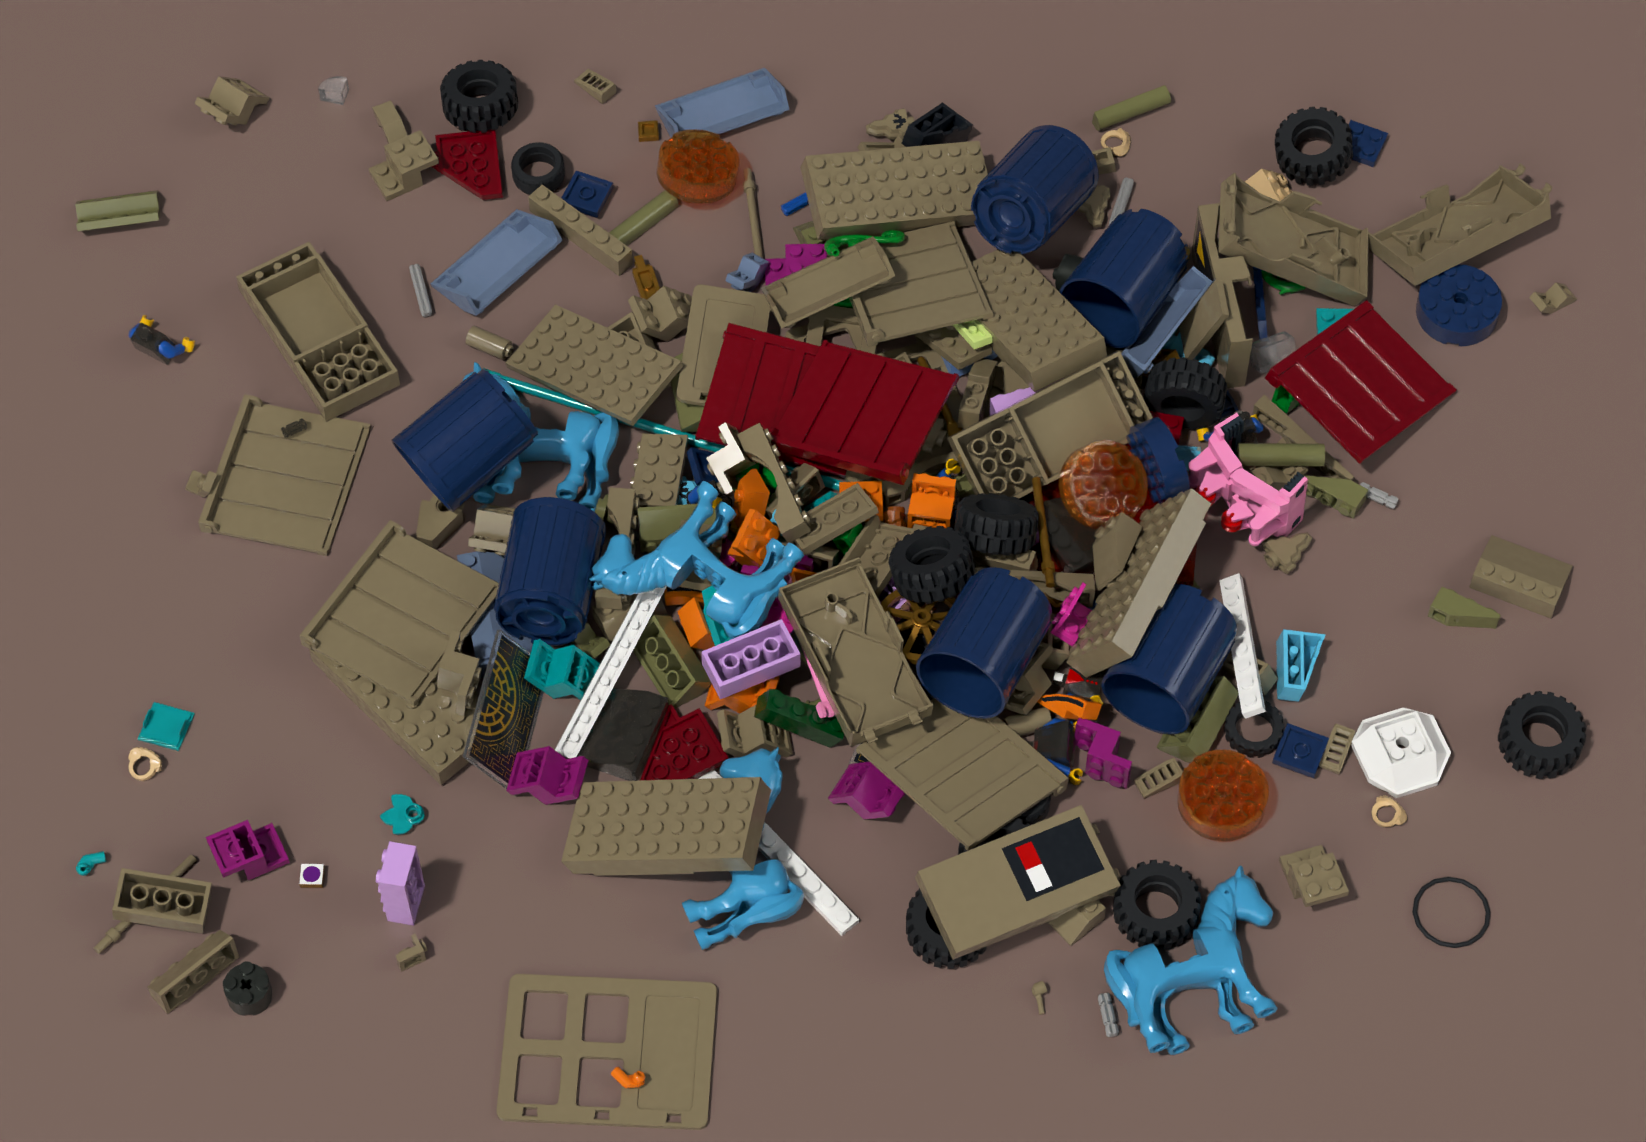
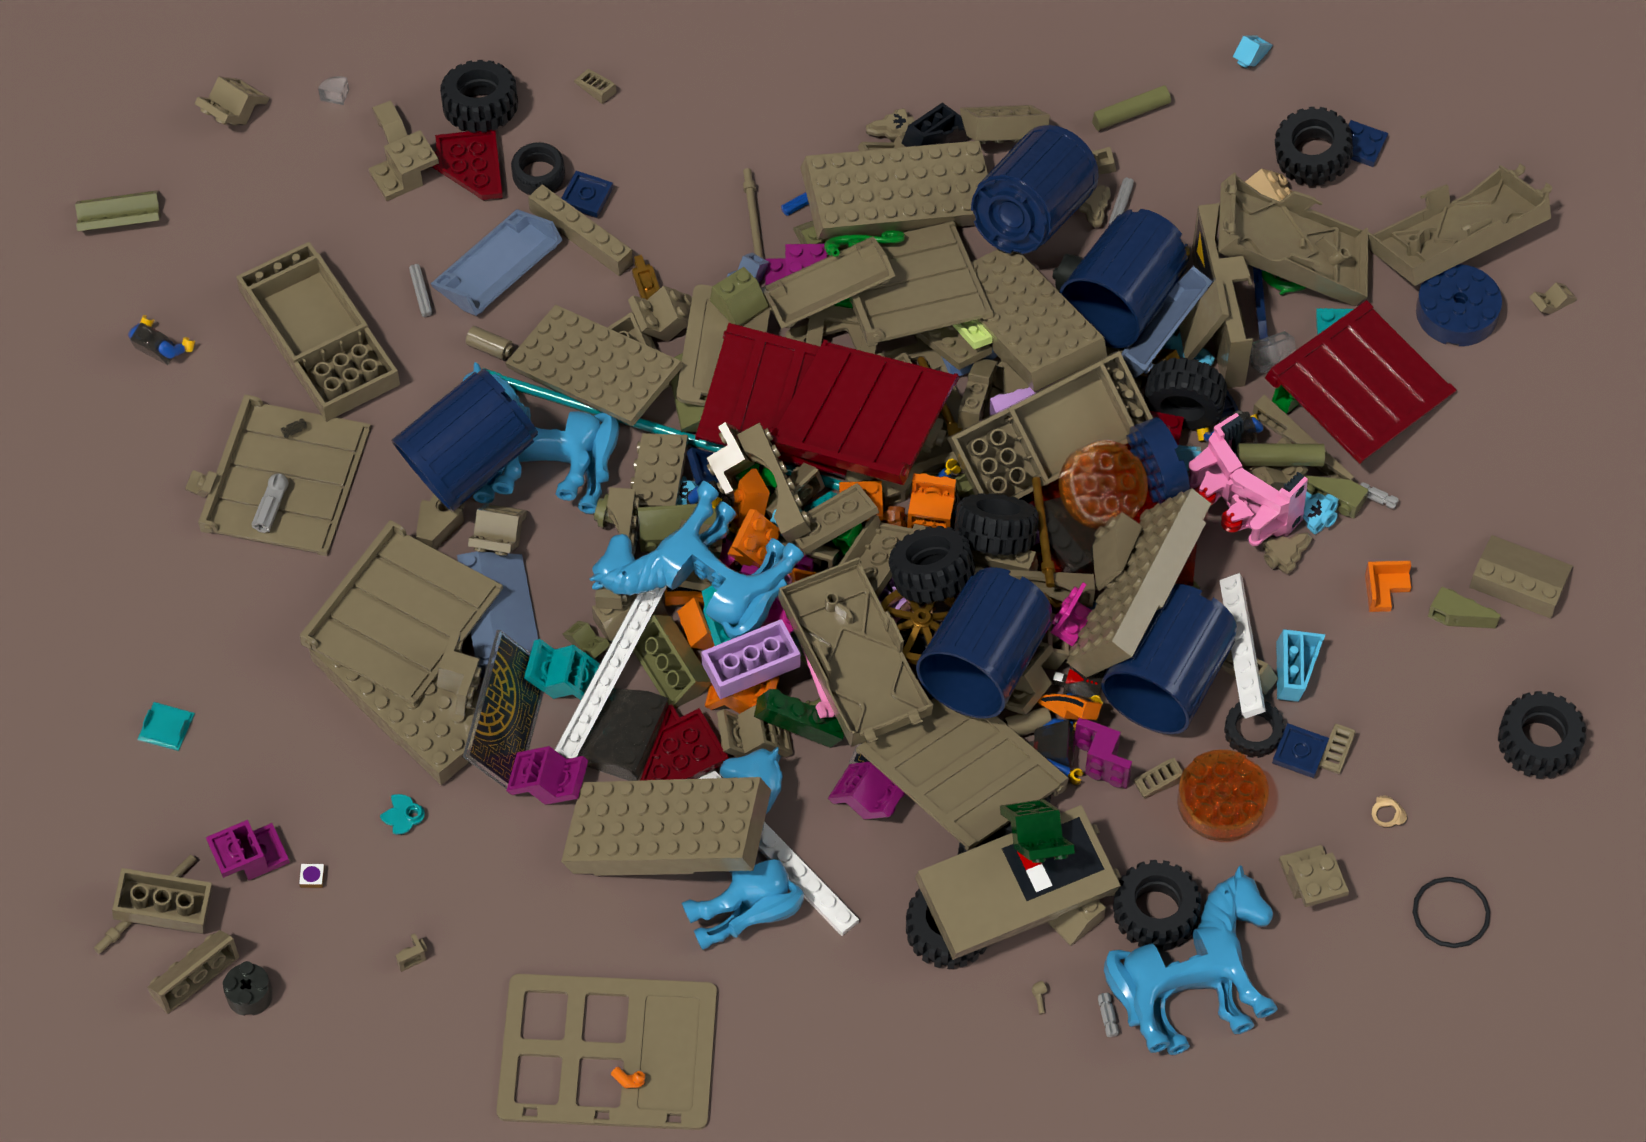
teal arm [76,851,106,876] -> none
tan piece [128,747,162,781] -> none
lavender brick [376,841,425,926] -> none
dark blue container [494,497,606,646] -> none
olive brick [609,189,679,246] -> none
pearl gold tile [638,121,659,142] -> none
sand blue slope [655,68,789,148] -> none
clear orange brick [657,129,740,204] -> none
tan piece [1101,128,1131,157] -> none
olive slope [1157,676,1239,763] -> none
white piece [1351,708,1451,798] -> none
none -> light grey piece [252,473,289,533]
none -> olive slope [710,267,768,326]
none -> dark tan slope [960,105,1050,144]
none -> dark green bracket [1000,799,1075,863]
none -> medium azure slope [1233,35,1273,68]
none -> medium azure rock [1303,491,1339,535]
none -> orange panel [1365,561,1411,612]

